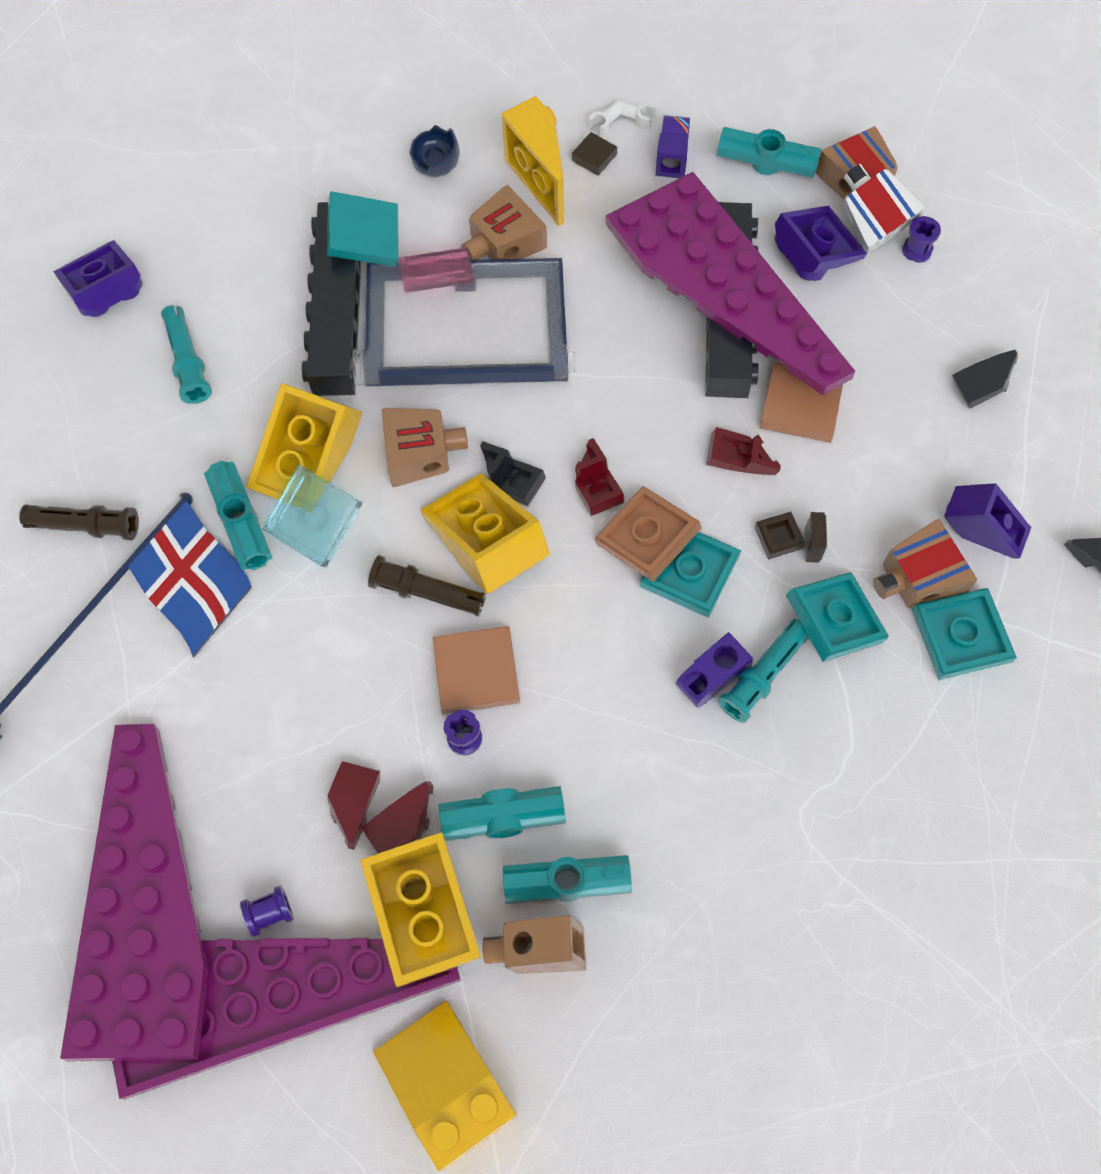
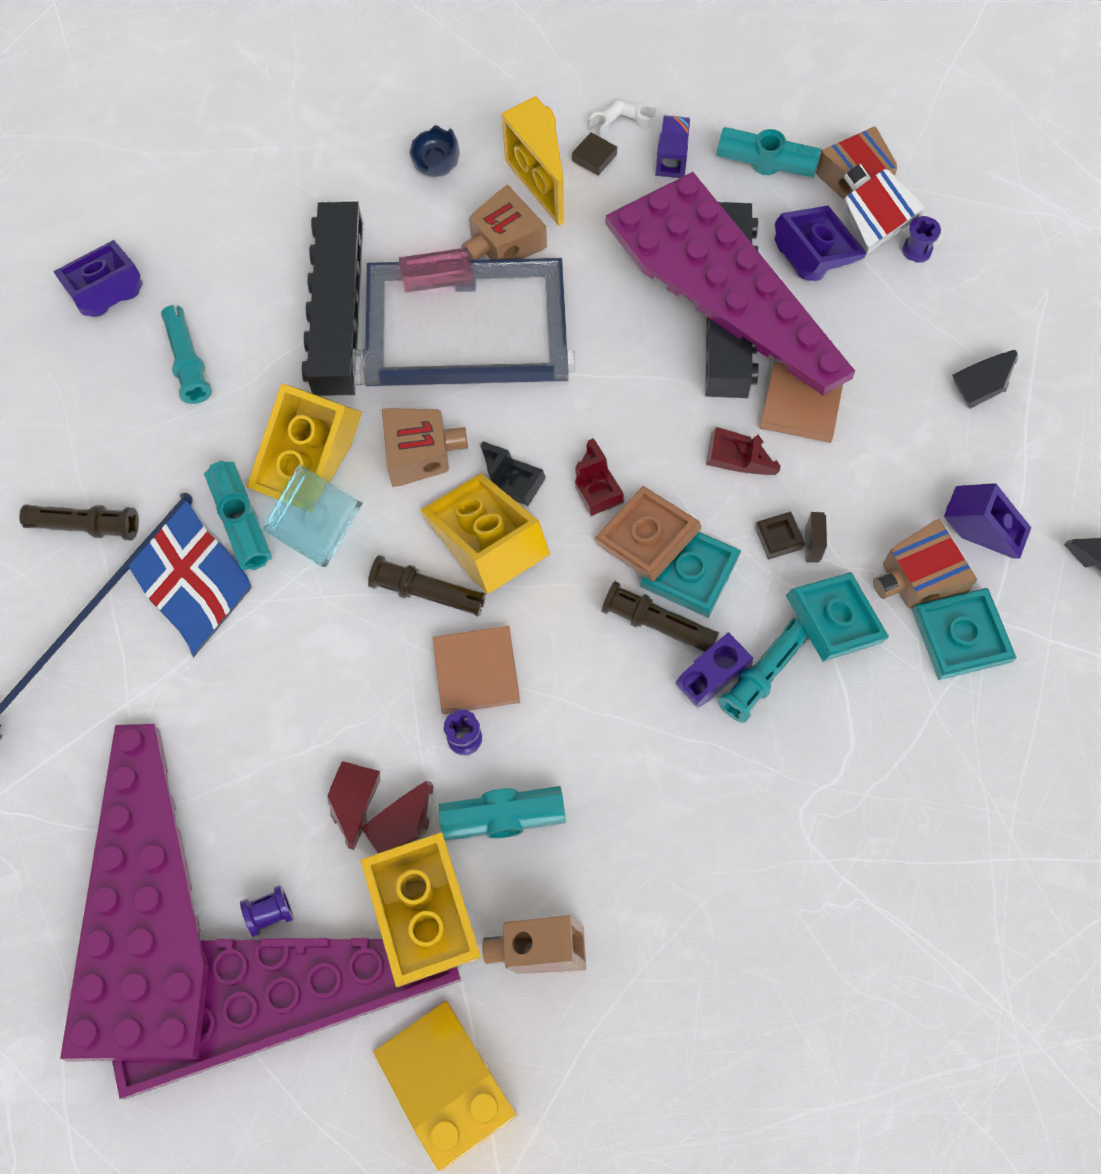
teal tile [327,191,399,267] -> none
teal piece [503,855,632,904] -> none
none -> dark brown pin [601,581,720,652]

